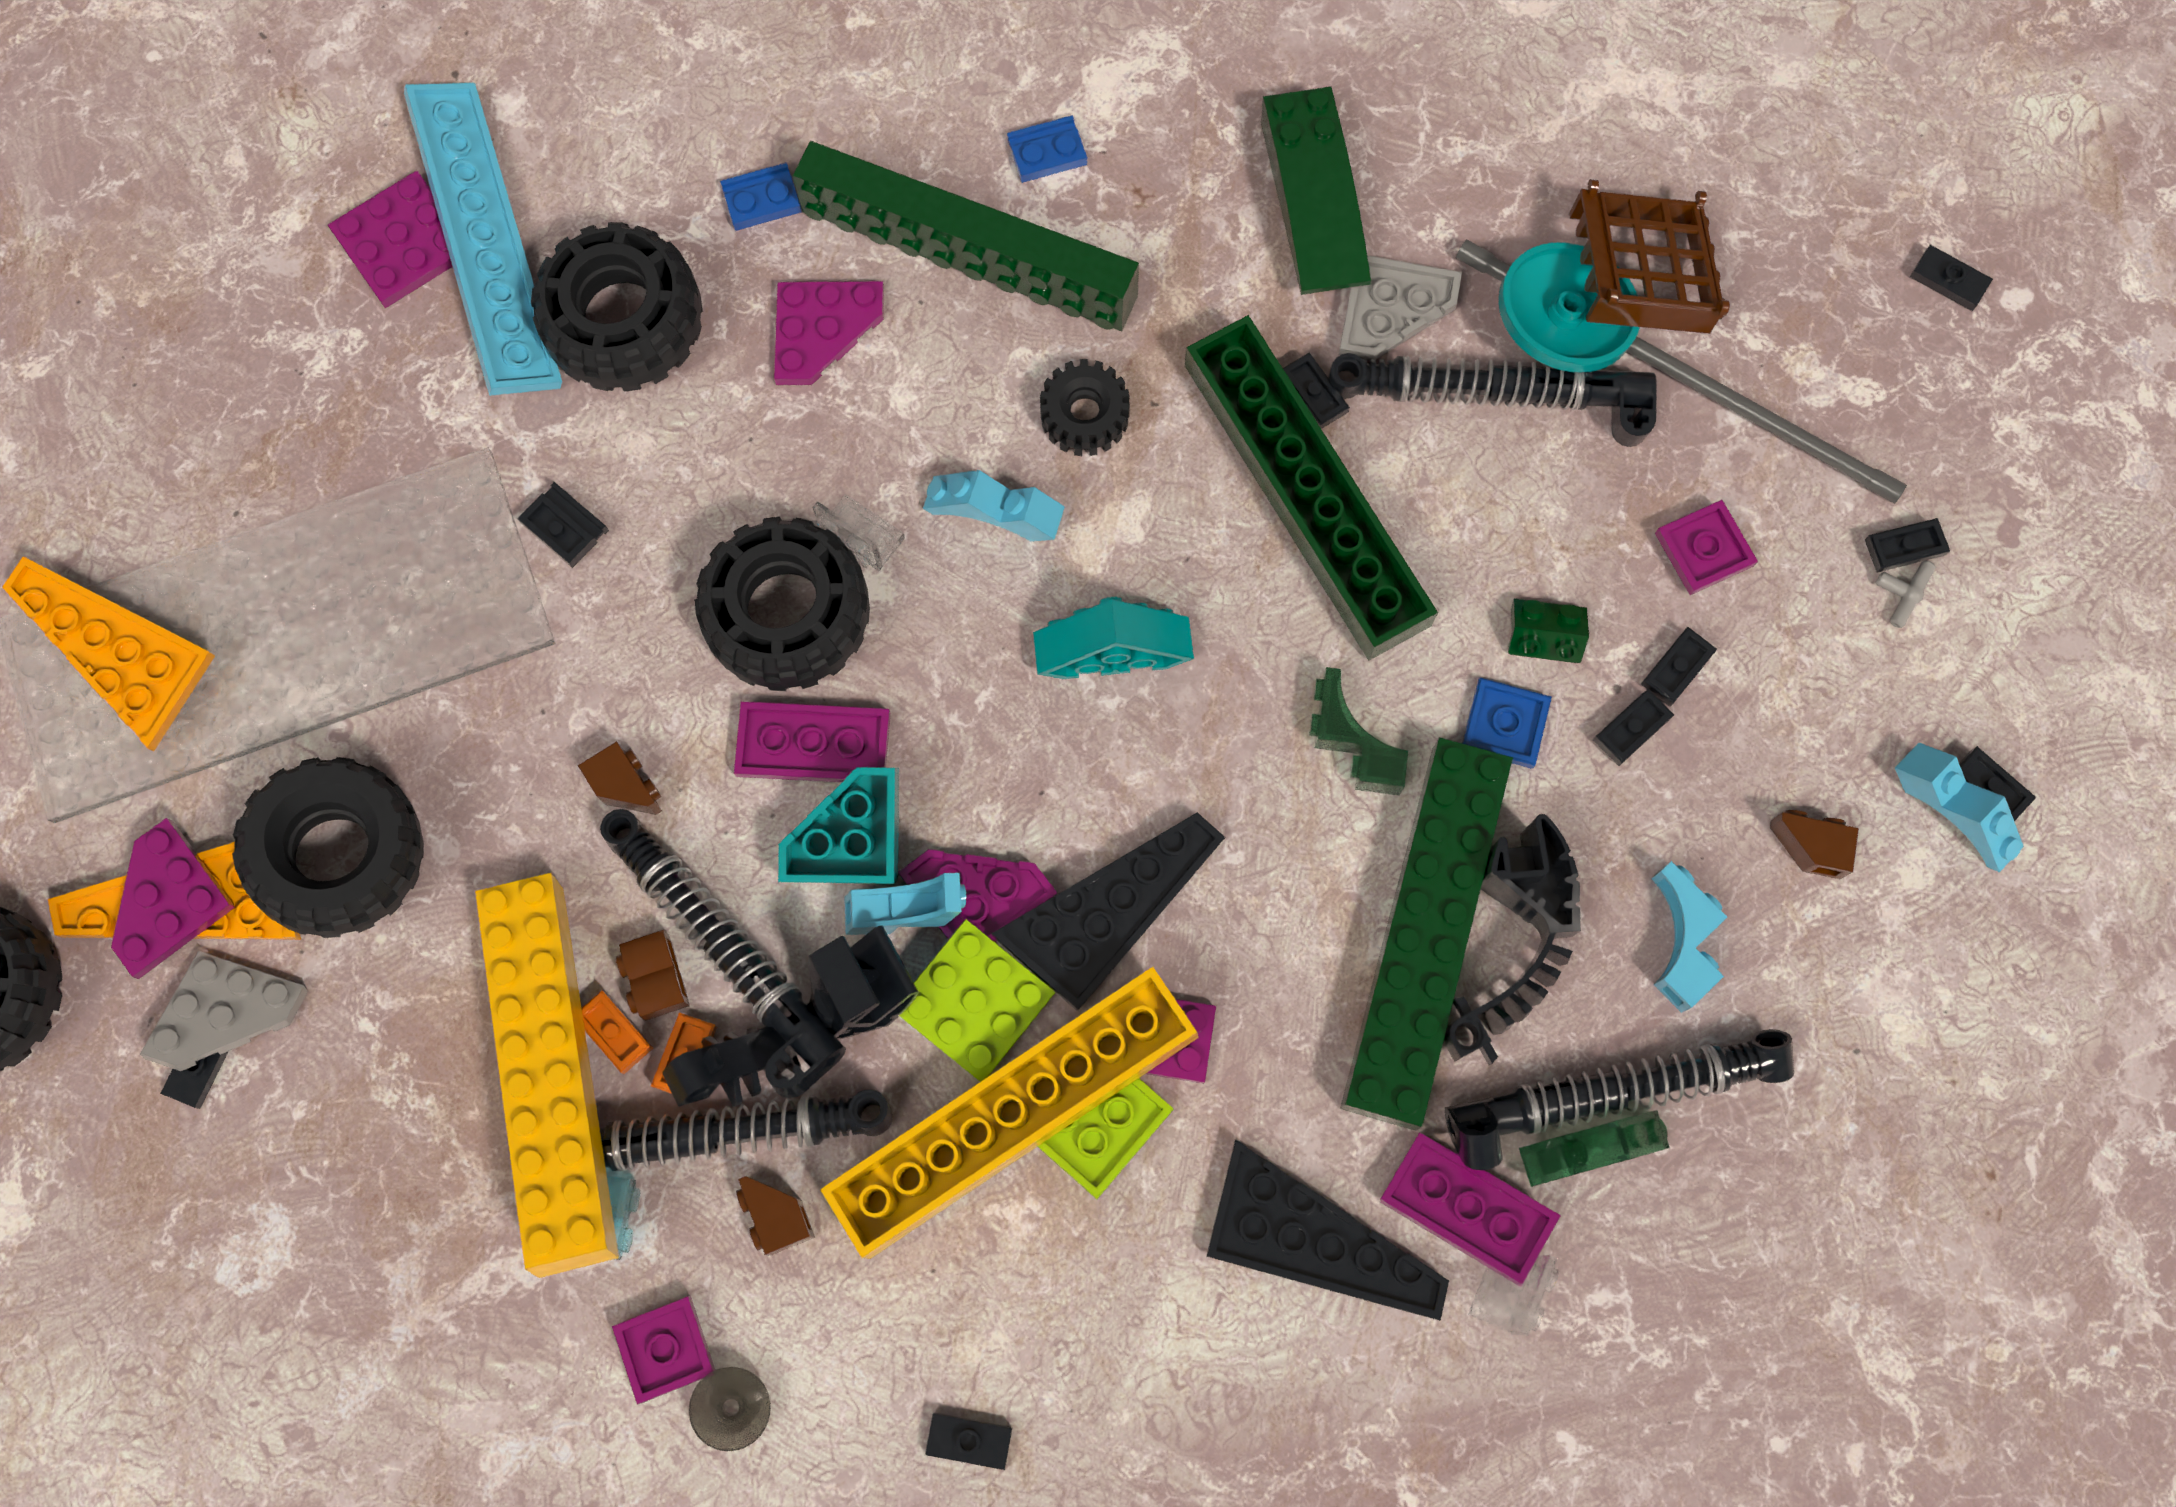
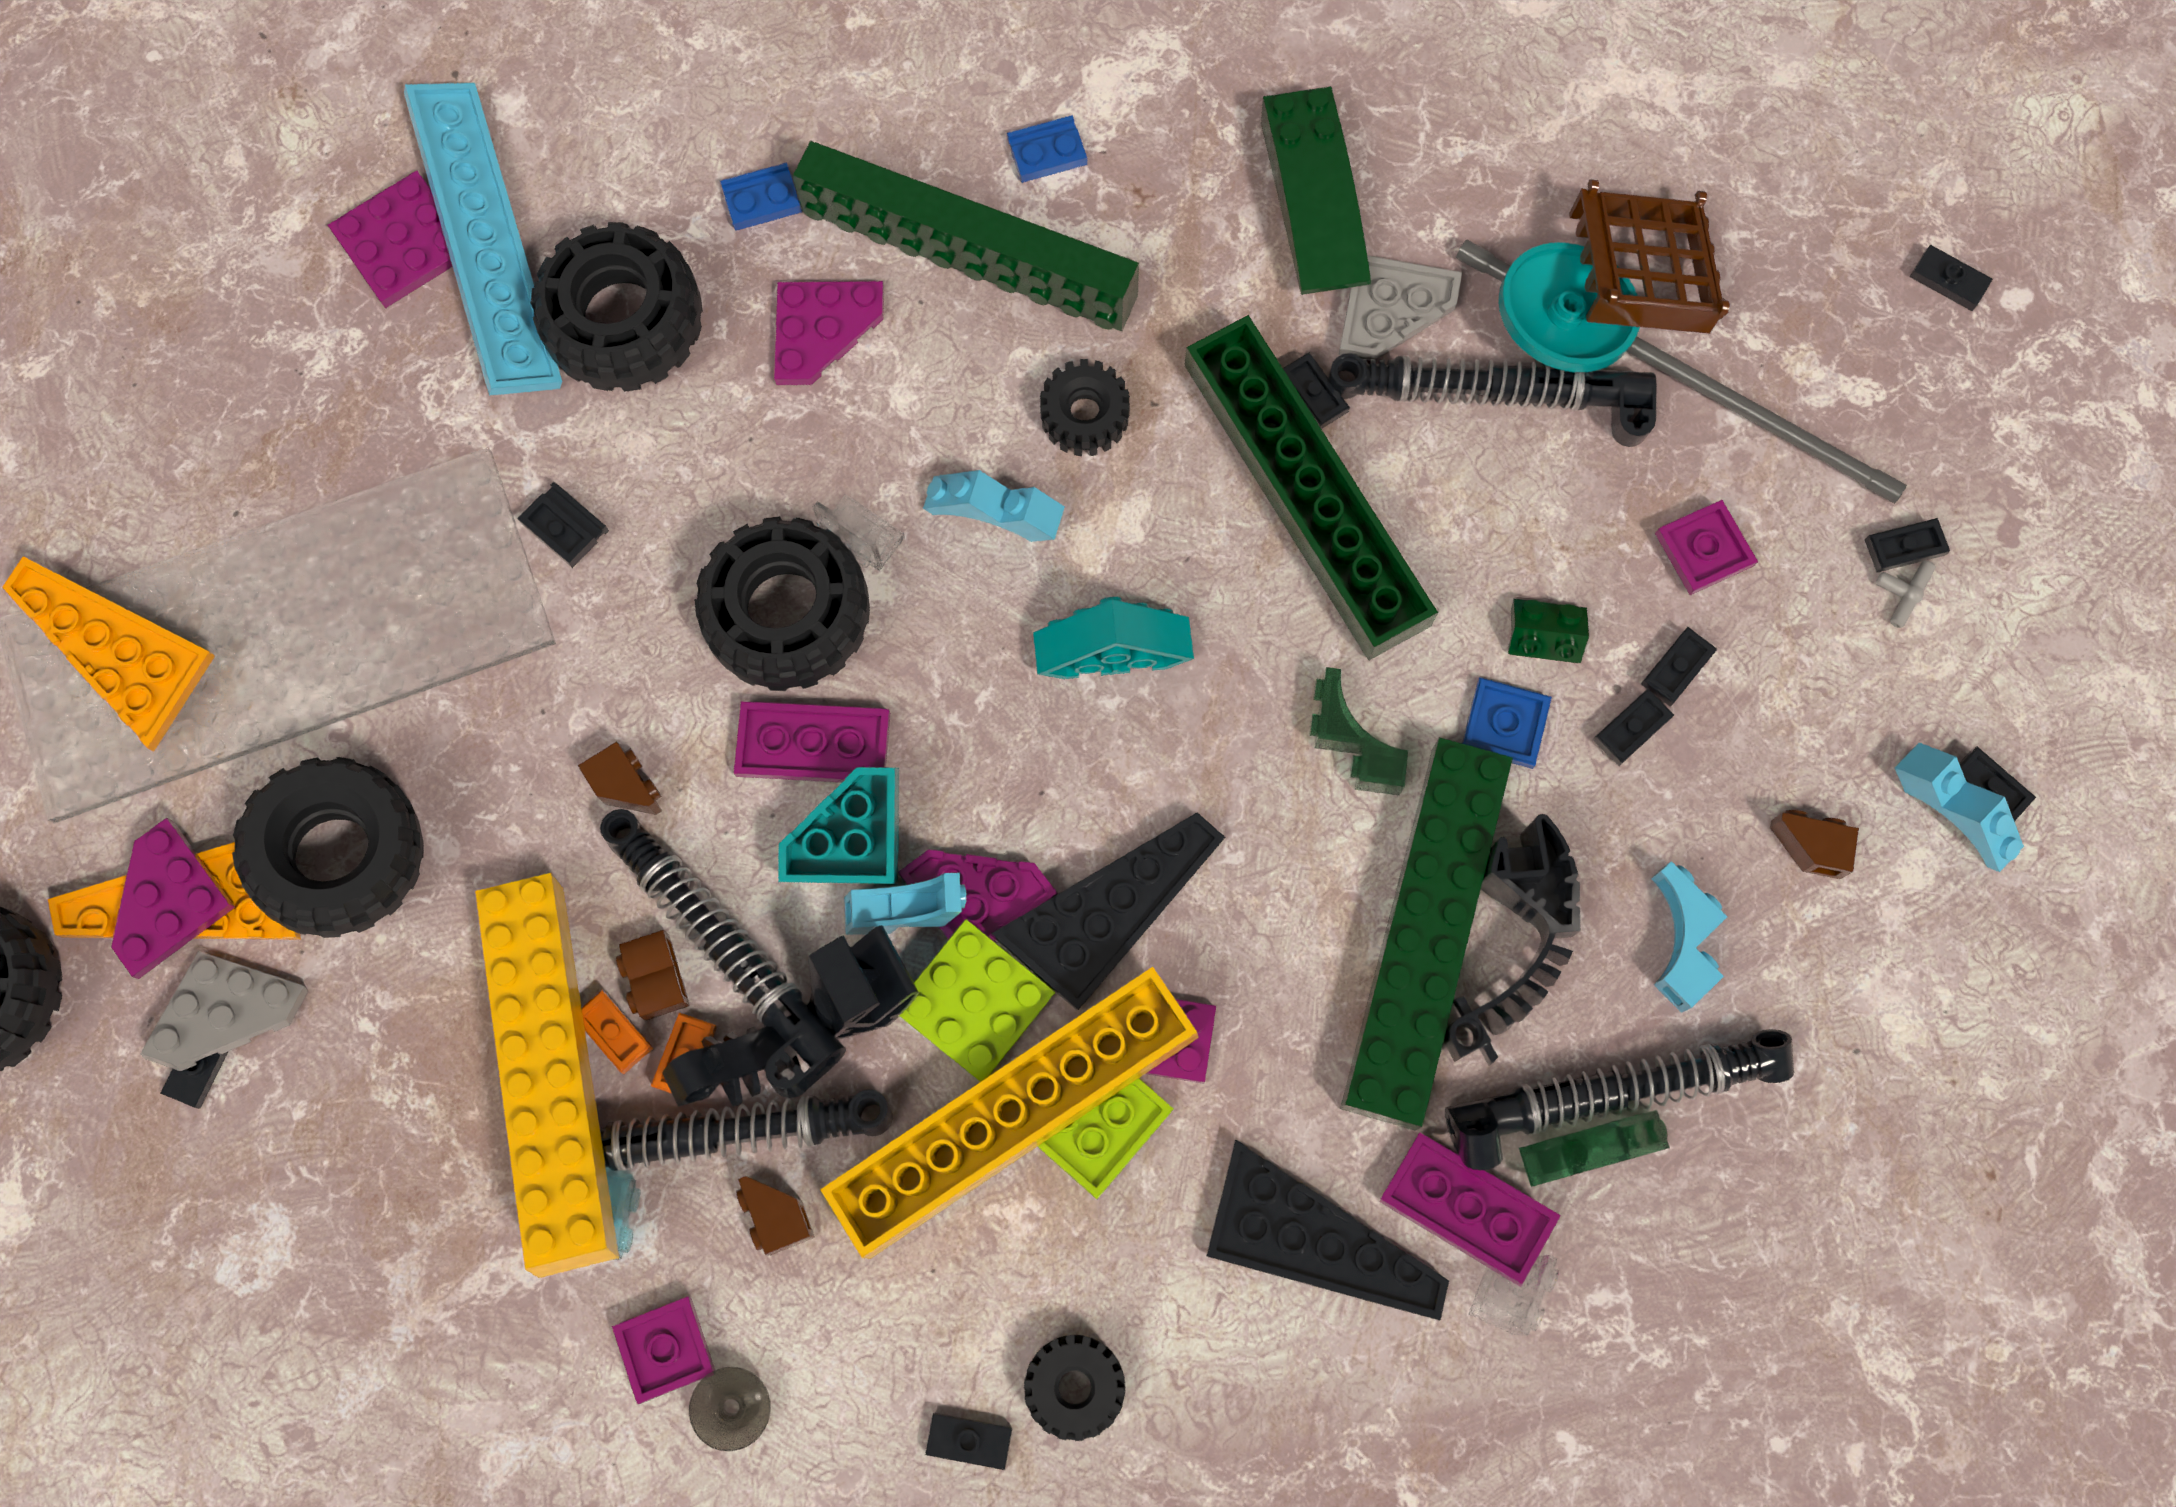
none -> black tyre [1024,1335,1126,1442]

